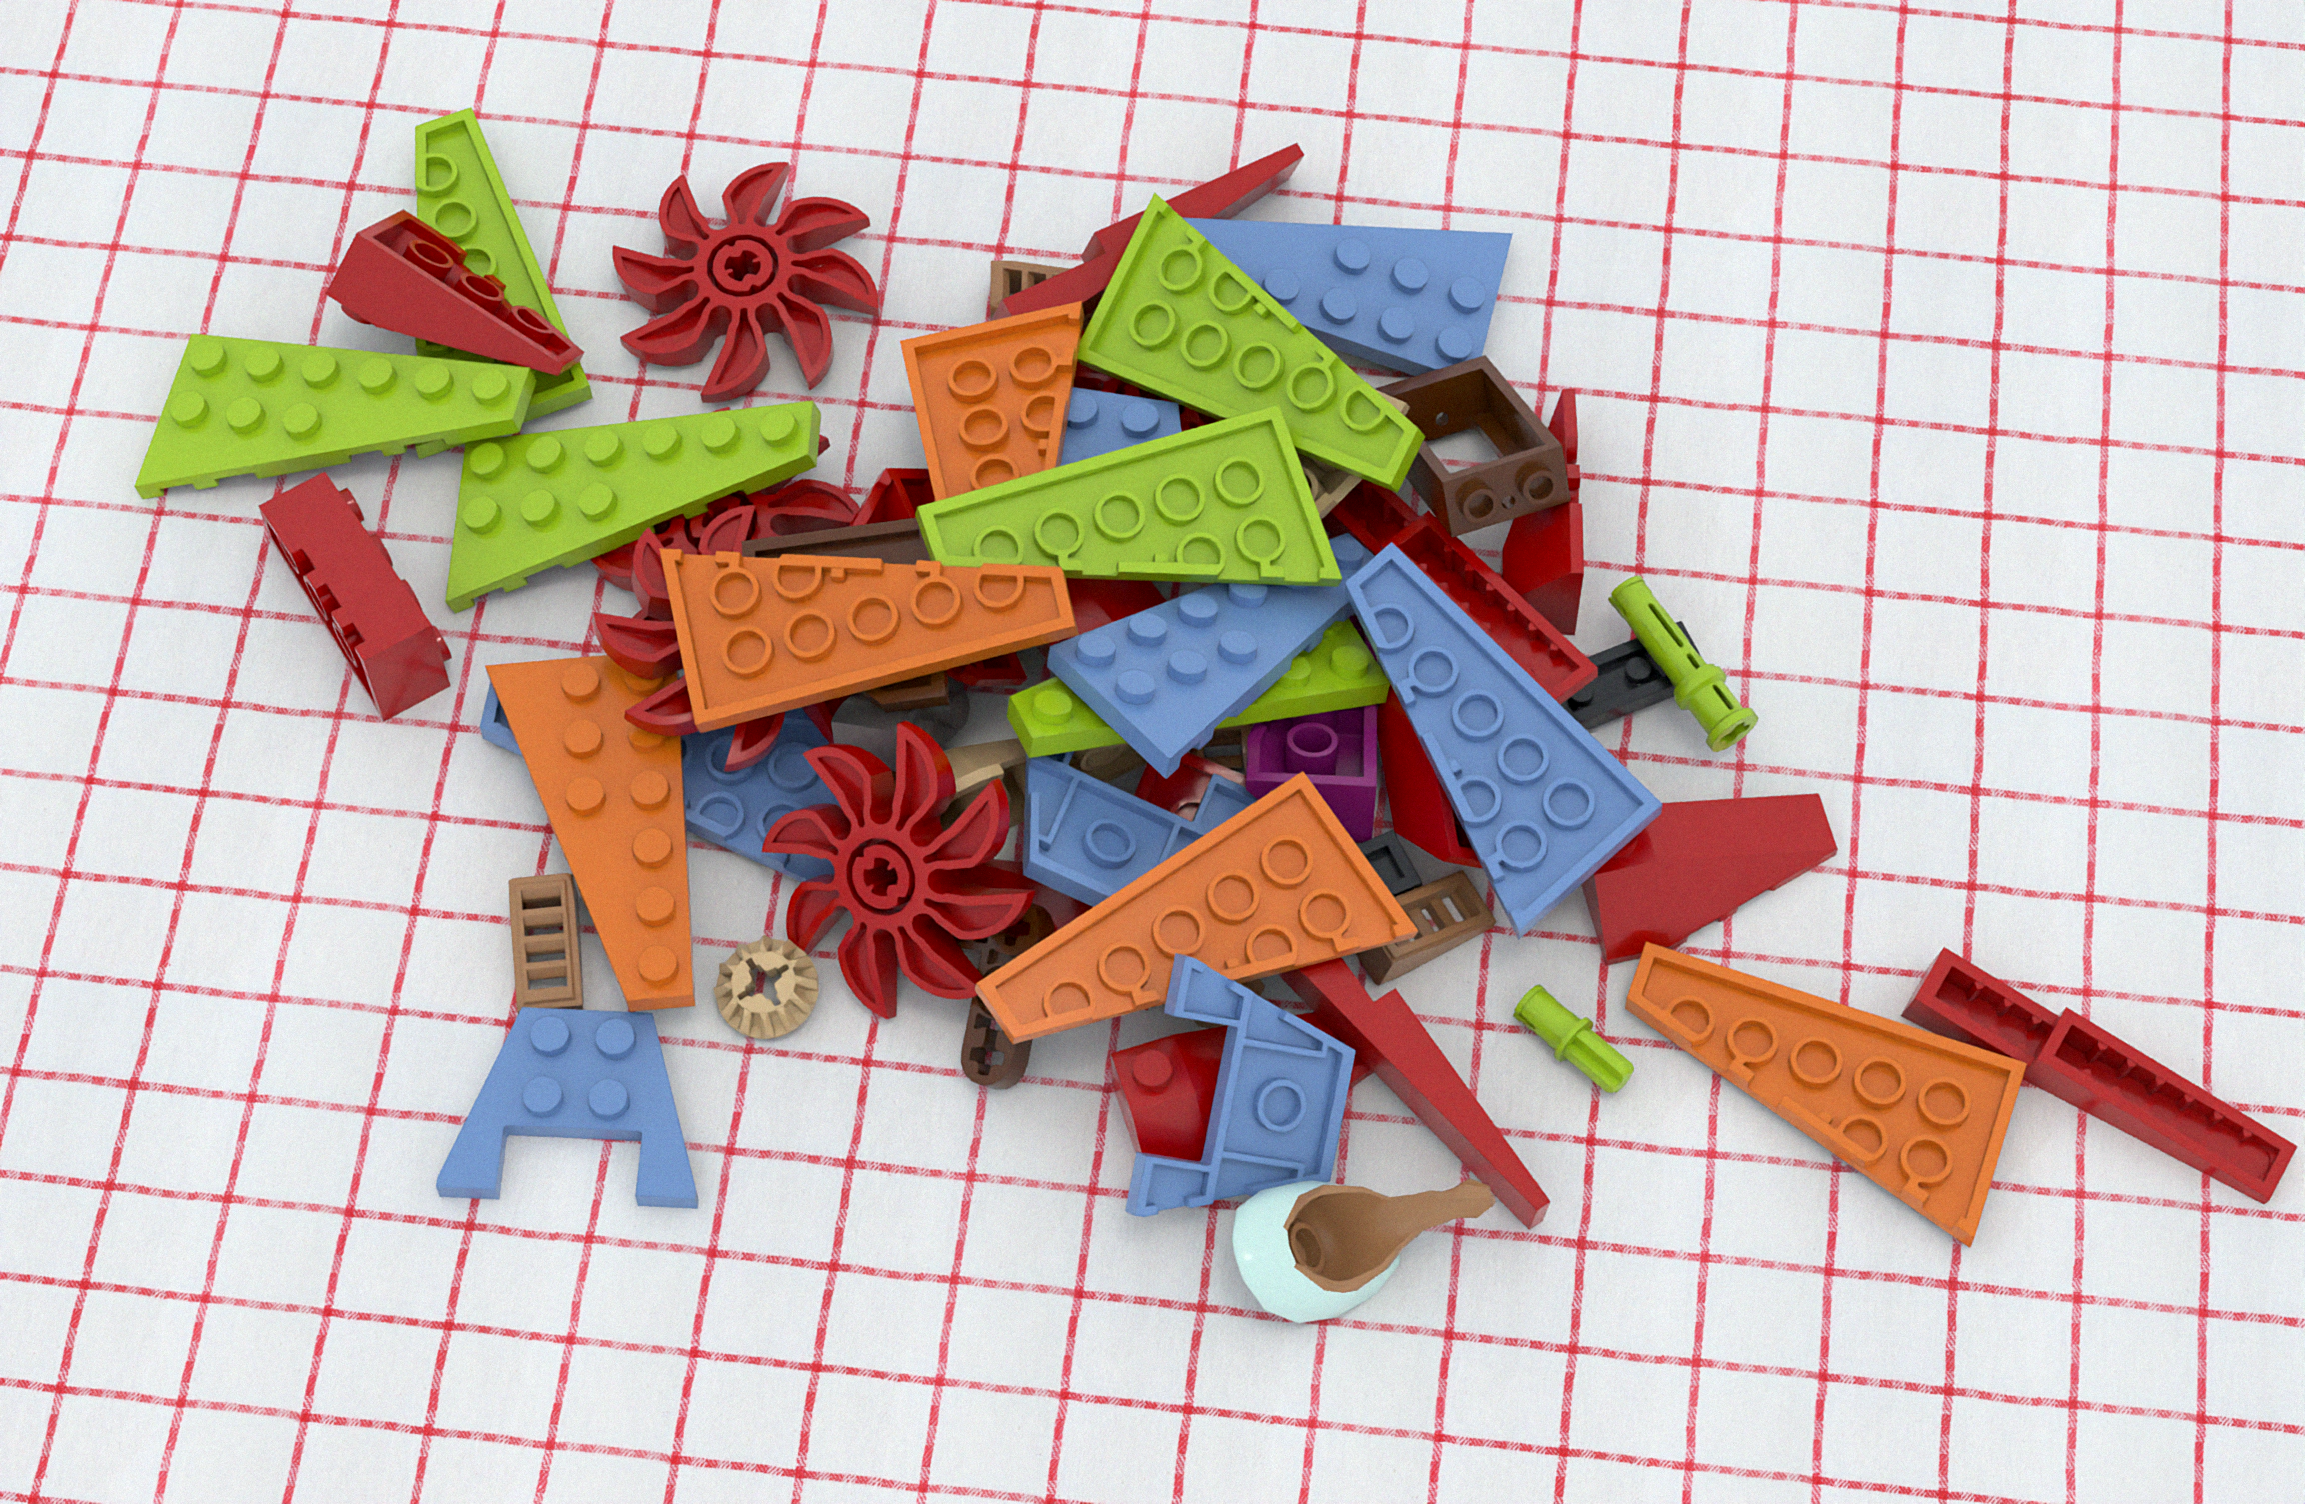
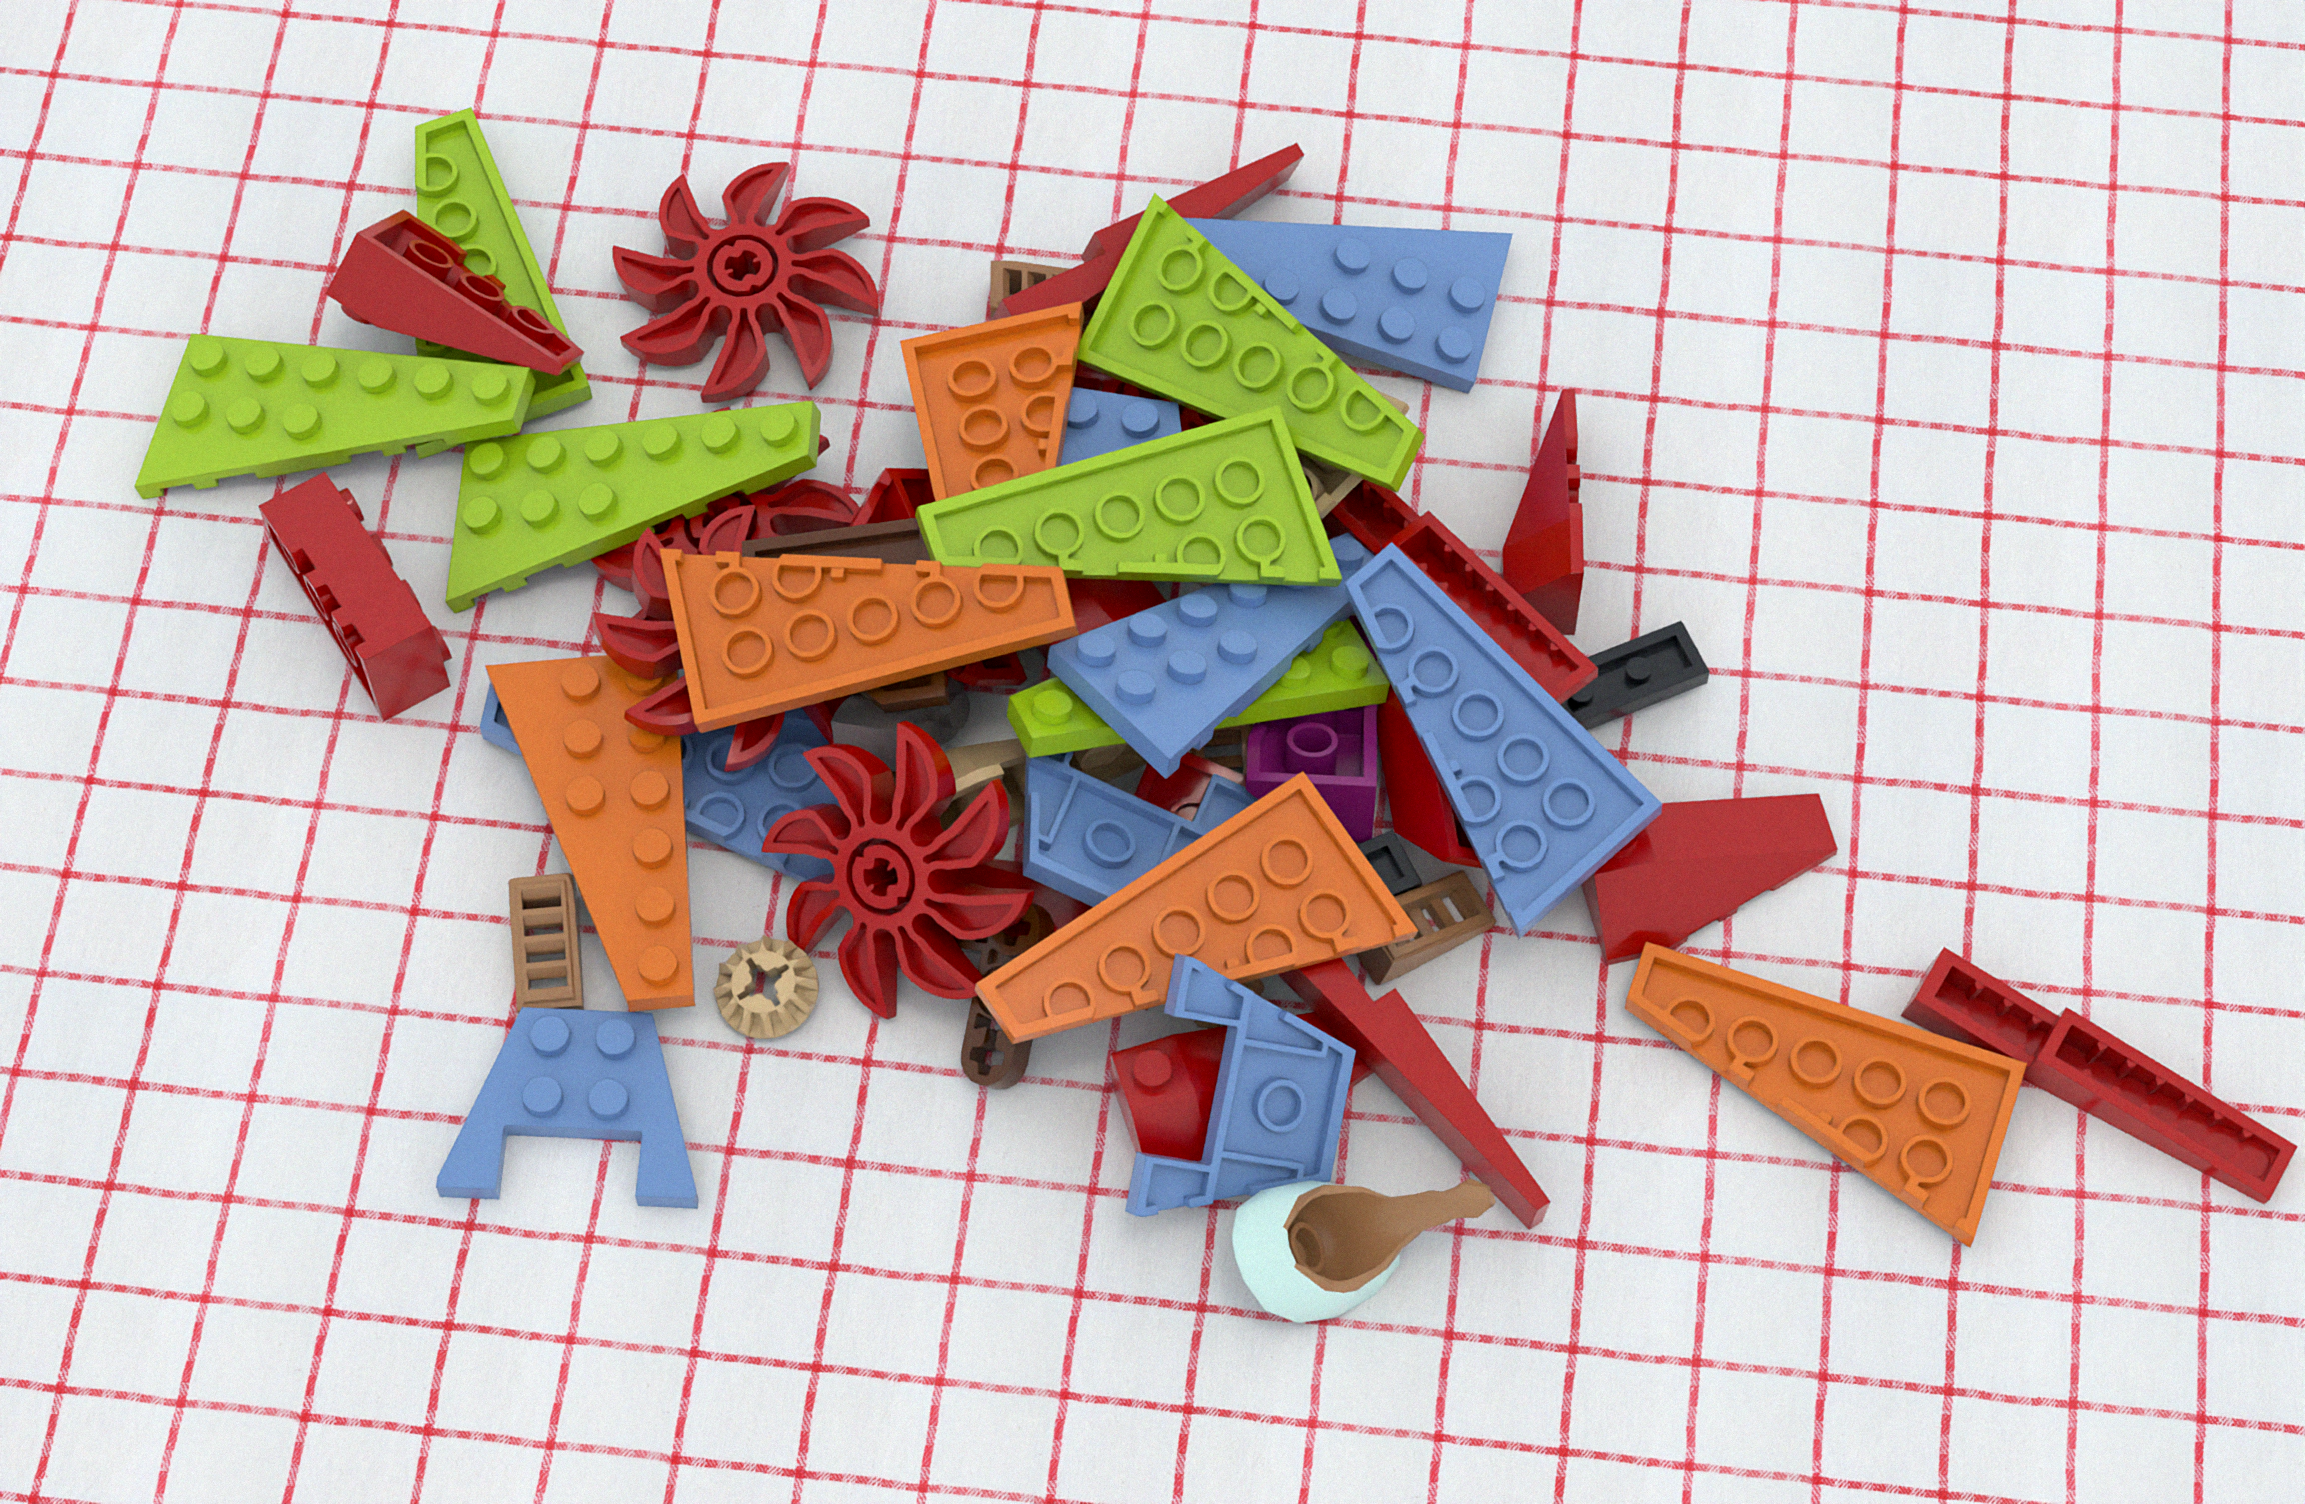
reddish brown piece [1375,355,1571,538] -> none
lime axle [1513,984,1634,1093] -> none
lime pin [1608,576,1759,752] -> none

